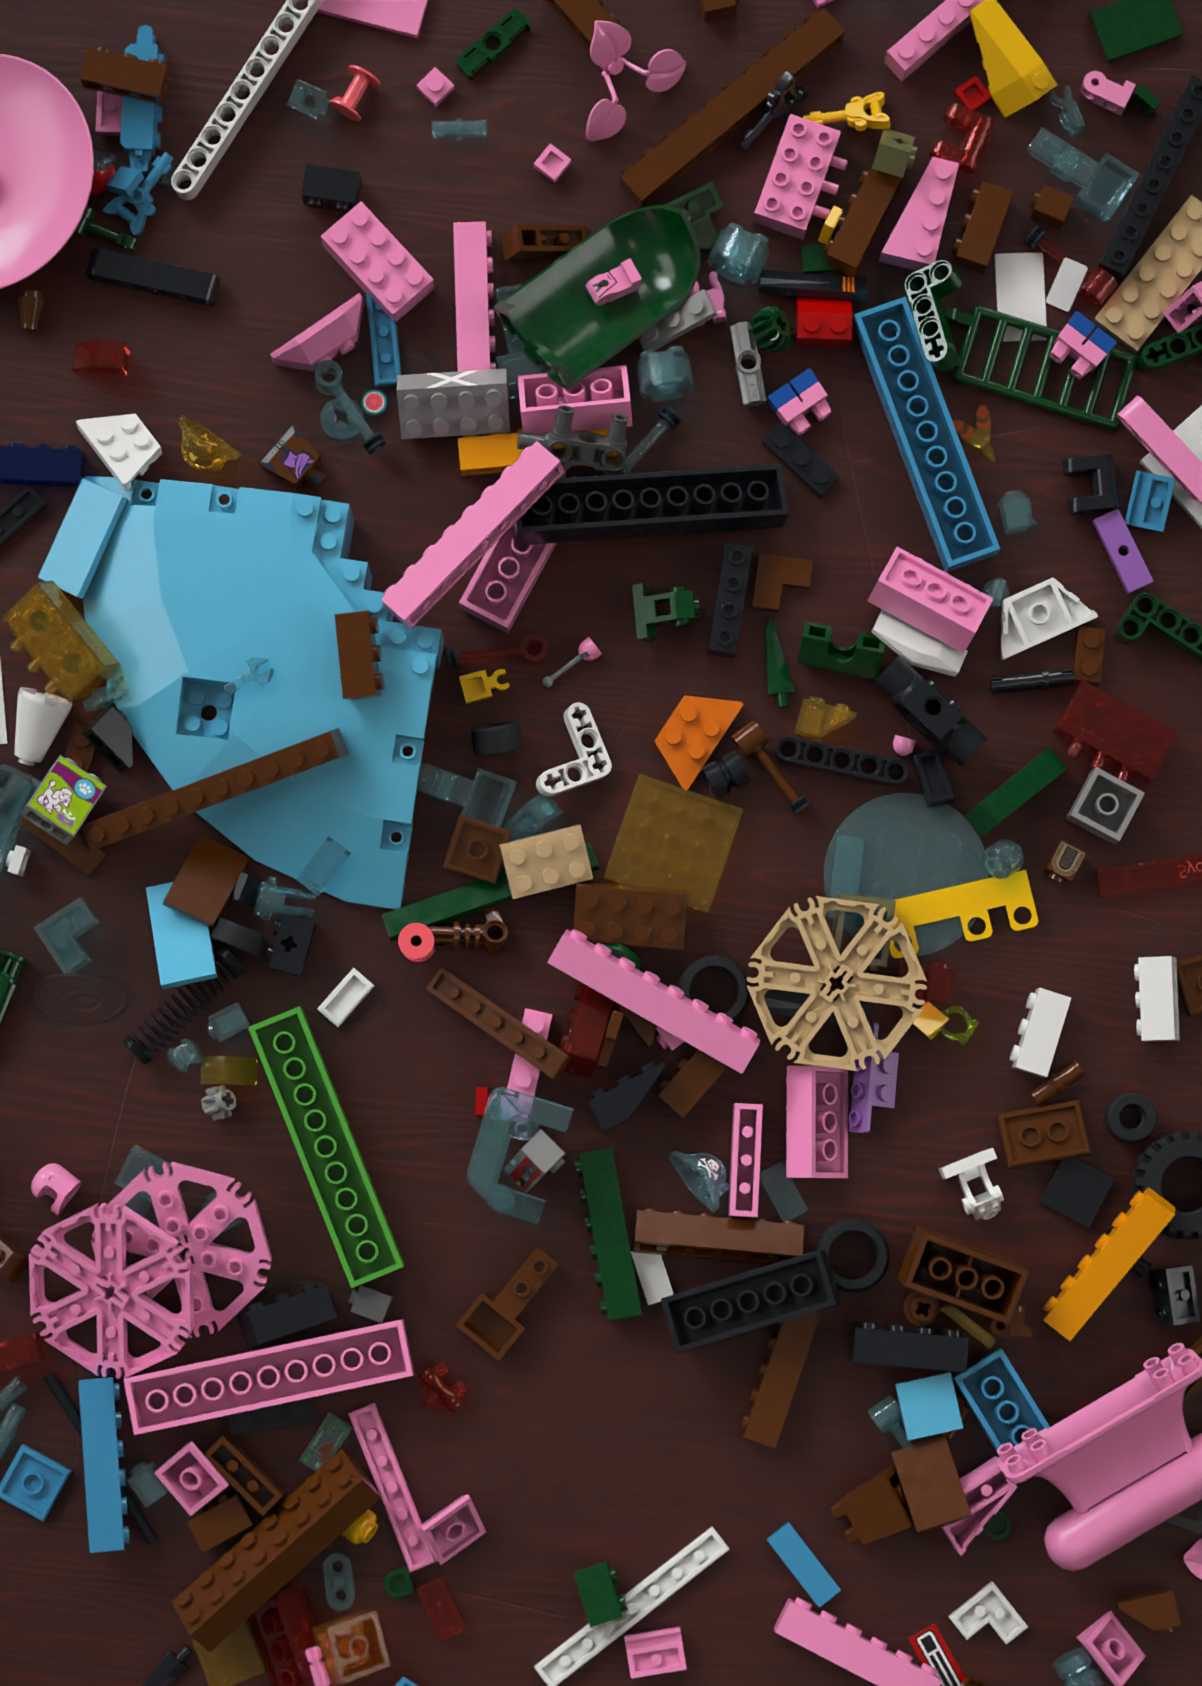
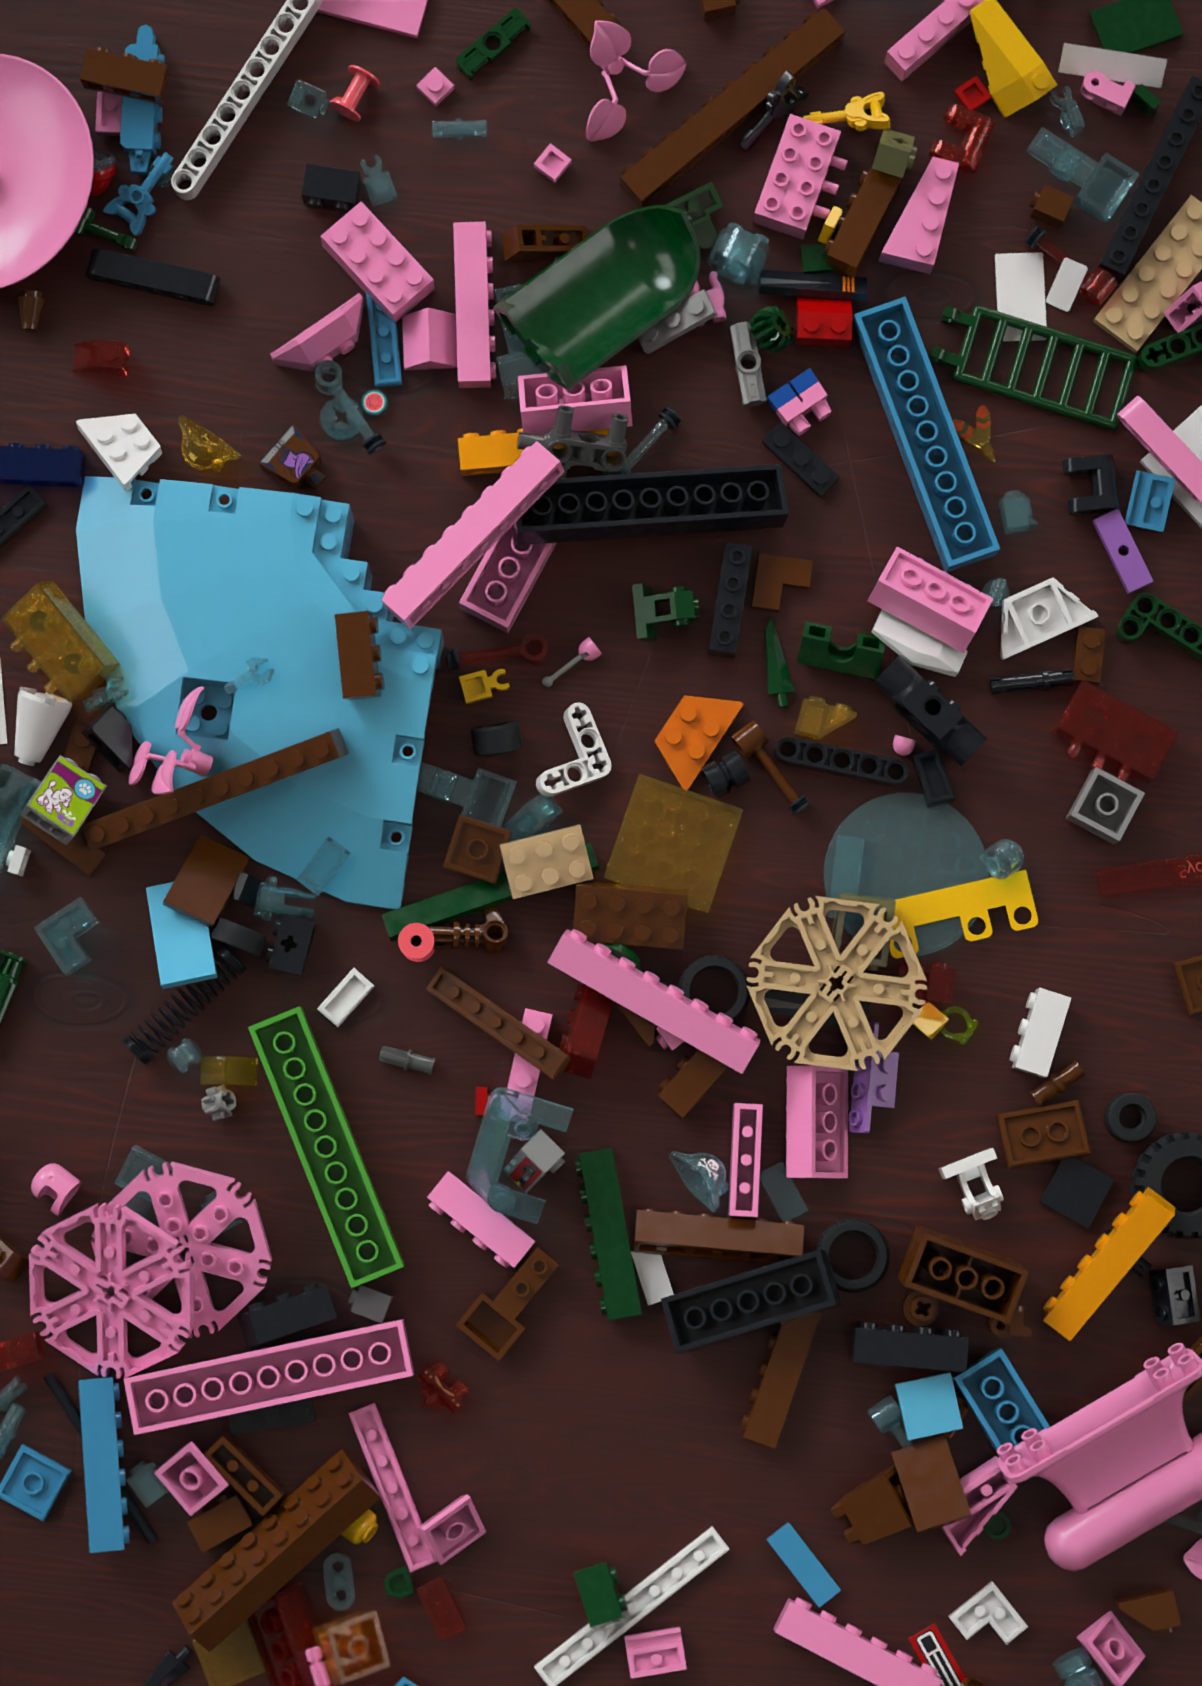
medium azure tile [38,478,128,599] -> none
dark azure tile [106,166,144,196] -> none
clear light blue brick [206,1002,251,1043] -> none
clear light blue tile [299,1412,353,1472] -> none
light grey brick [397,368,510,439] -> none
bright pink leg [586,258,642,306] -> none
black slope [588,1061,665,1132] -> none
reddish brown tile [597,1010,624,1069] -> none
clear light blue brick [636,346,695,402] -> none
dark green beam [905,260,962,373] -> none
clear yellow tile [939,1303,995,1349] -> none
reddish brown brick [952,181,1013,274] -> none
dark green beam [964,747,1068,837] -> none
brick [1043,839,1087,885] -> none
bright pink hips [1049,310,1117,379] -> none
white brick [1134,956,1180,1042] -> none
none -> bright pink plant [129,687,213,795]
none -> clear light blue plate [361,155,398,207]
none -> dark grey axle [379,1046,435,1075]
none -> bright pink slope [402,308,457,370]
none -> bright pink brick [427,1171,535,1268]
none -> white sticker [1058,43,1167,88]

